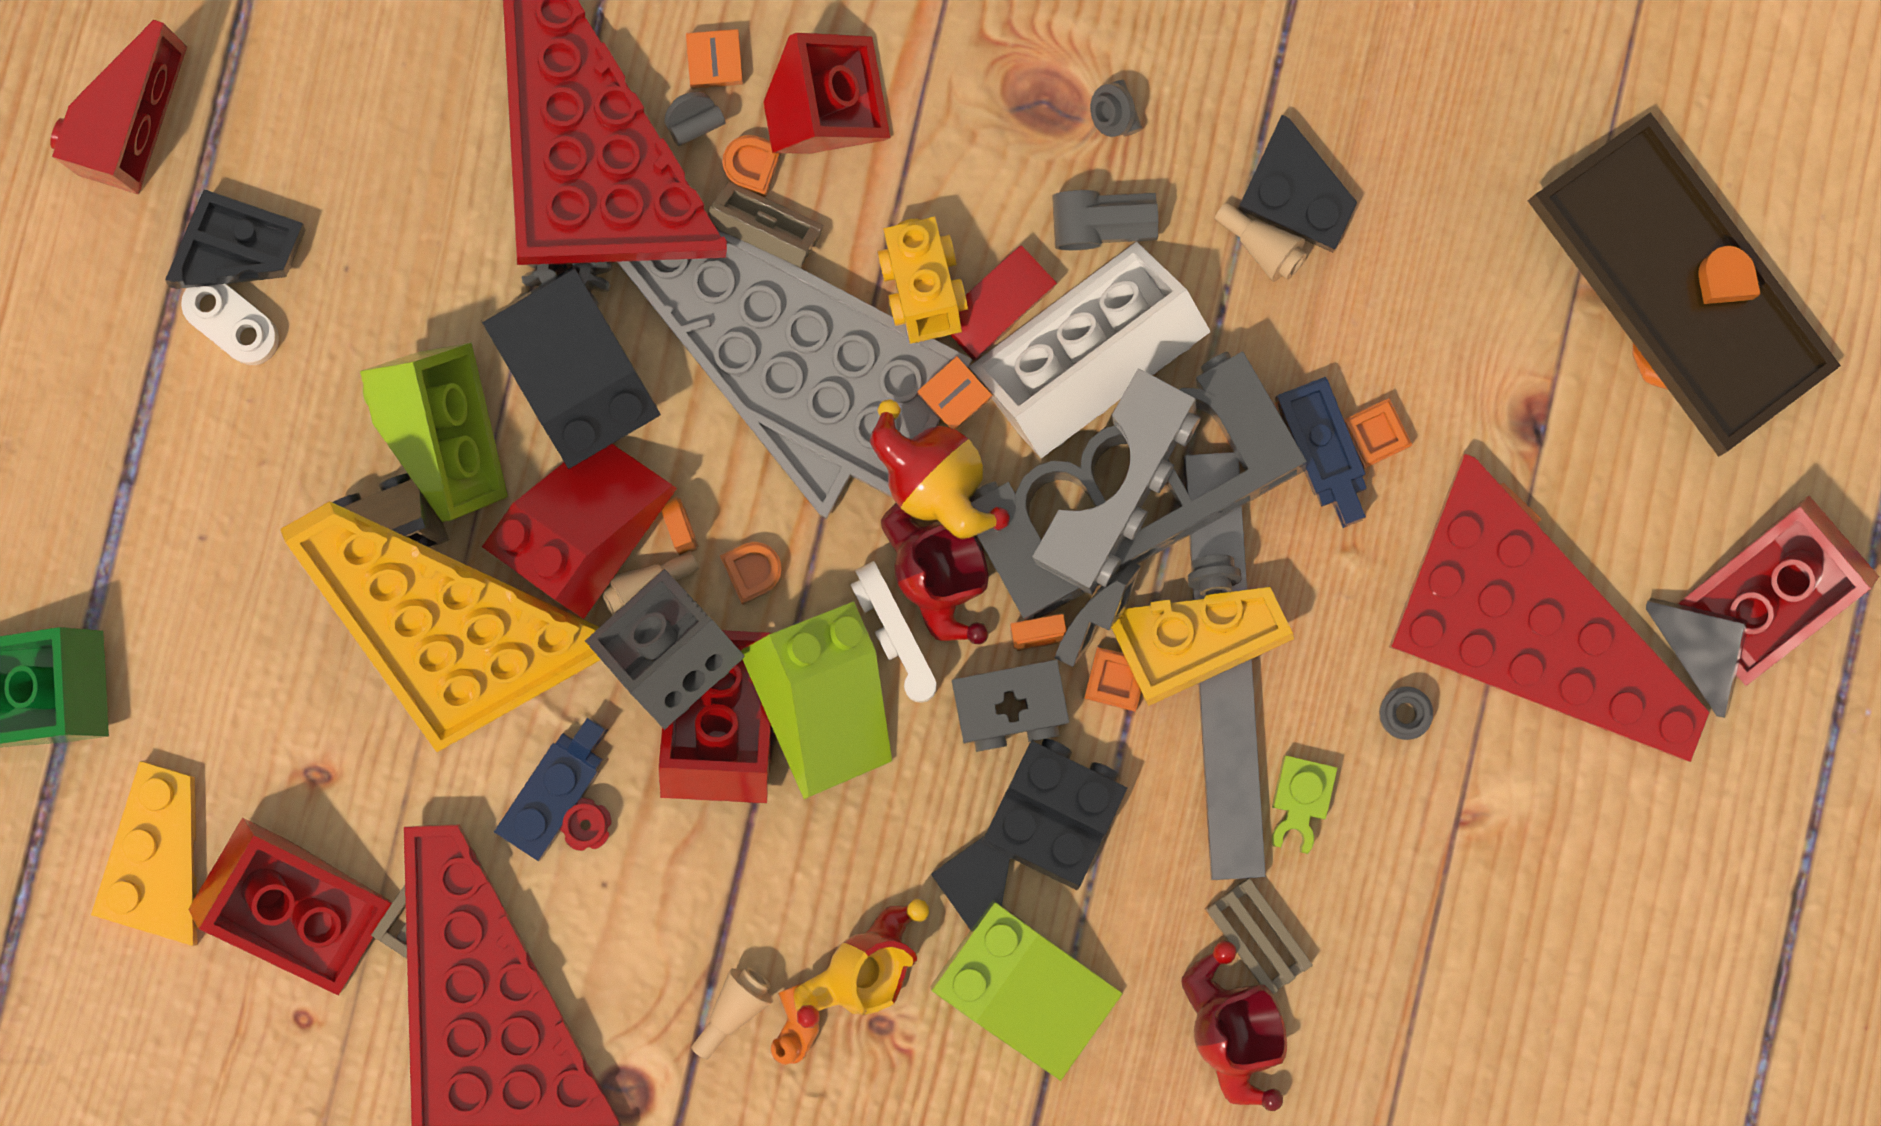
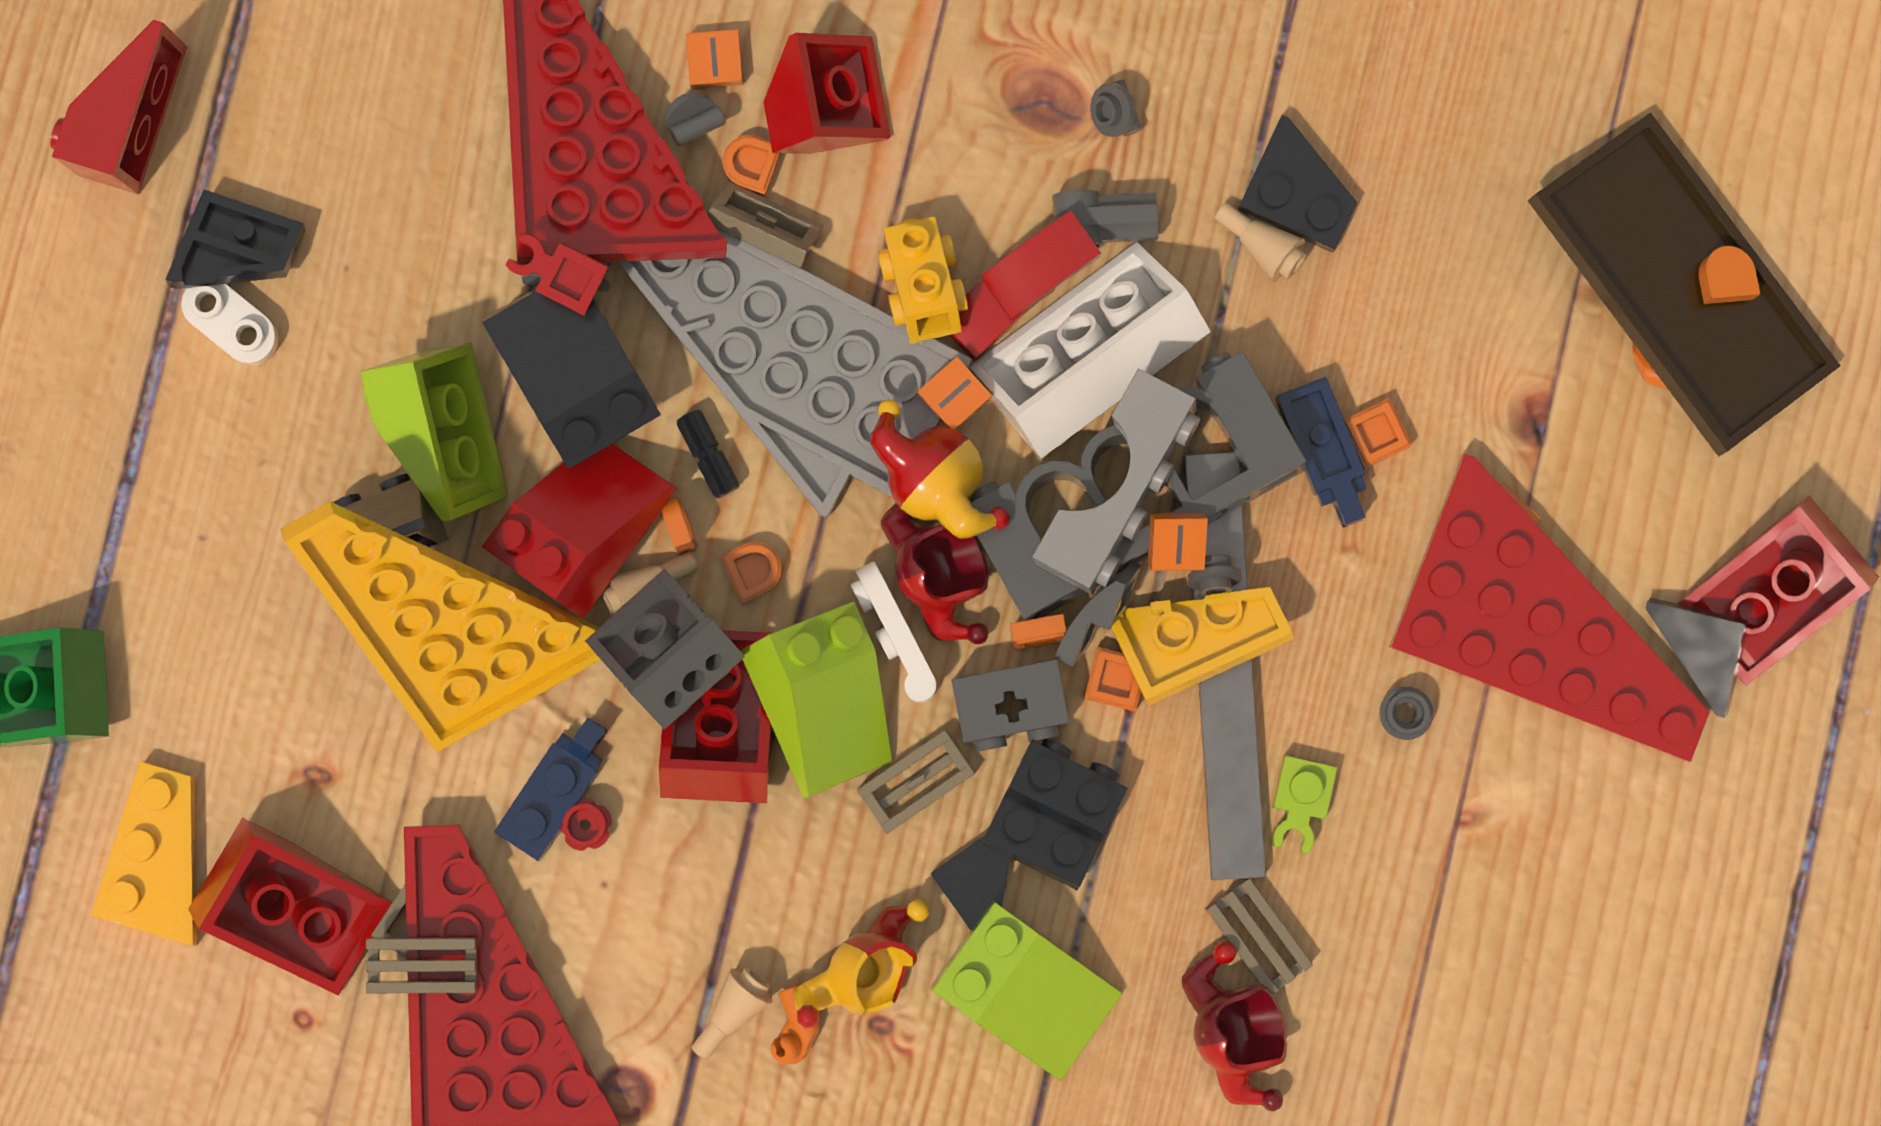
none -> dark tan tile [366,937,477,994]
none -> red plate [505,233,609,316]
none -> black piece [677,409,739,498]
none -> dark tan tile [857,730,975,834]
none -> red slope [980,210,1101,321]
none -> orange tile [1148,513,1208,571]

